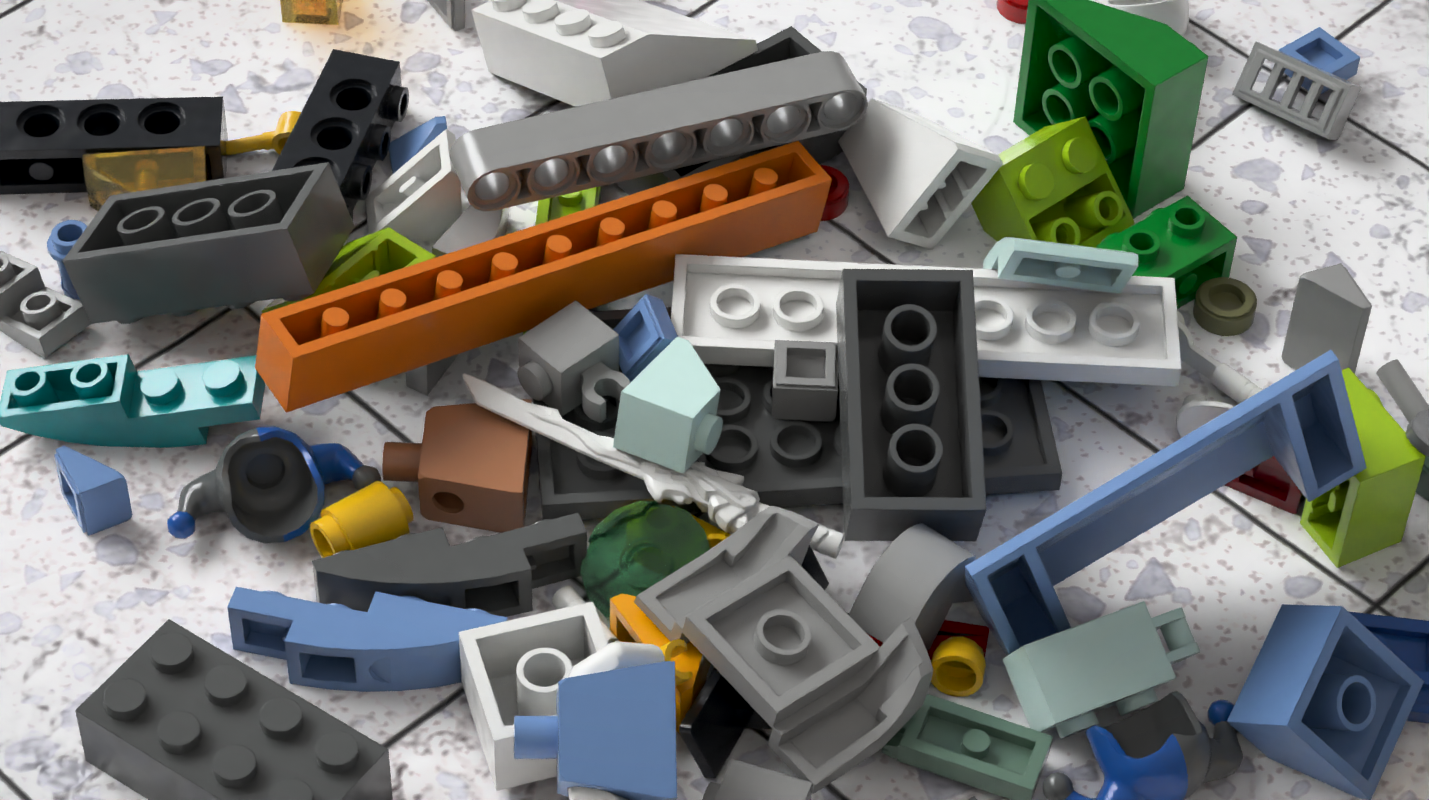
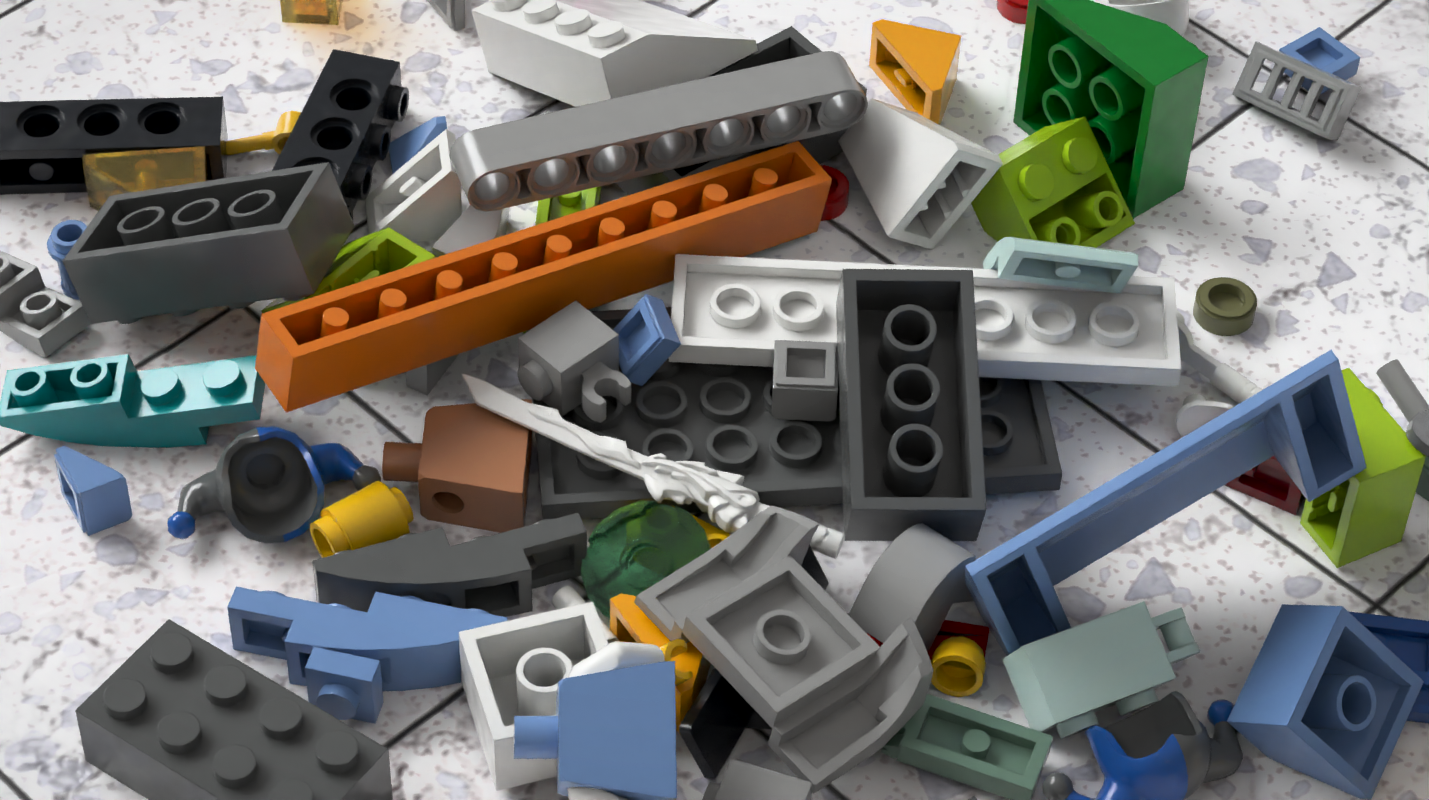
light aqua slope [613,336,723,474] -> none
green brick [1096,195,1237,309] -> none
light grey slope [1281,263,1372,374] -> none
none -> medium blue plate [305,647,384,724]
none -> light orange slope [869,19,961,125]

